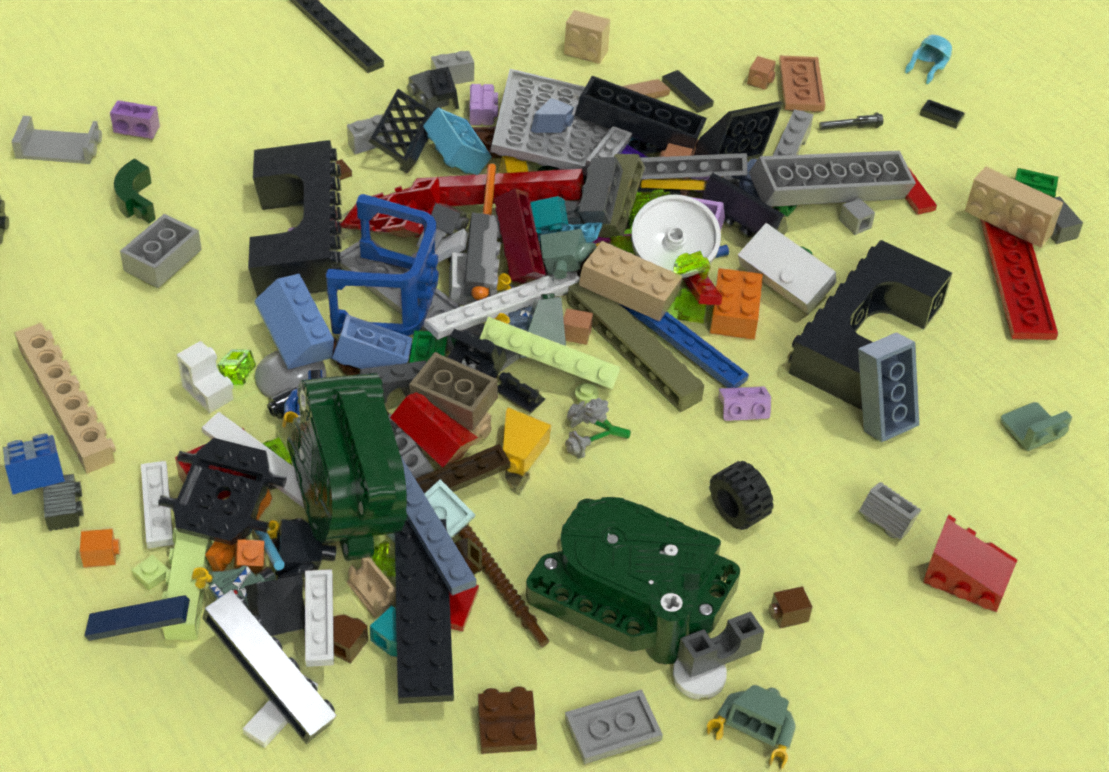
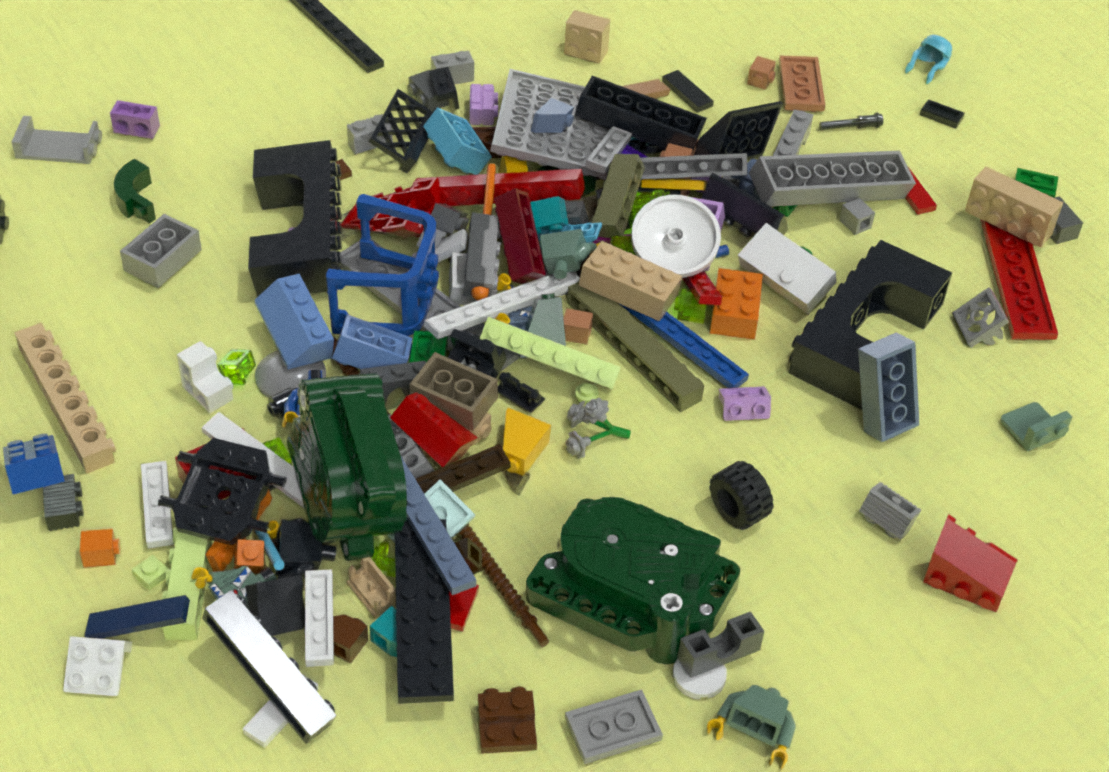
dark grey brick [578,157,623,224] -> none
clear neon green bracket [673,250,711,280] -> none
reddish brown brick [769,586,813,628] -> none
none -> white bracket [63,636,132,696]
none -> light grey piece [952,287,1009,347]

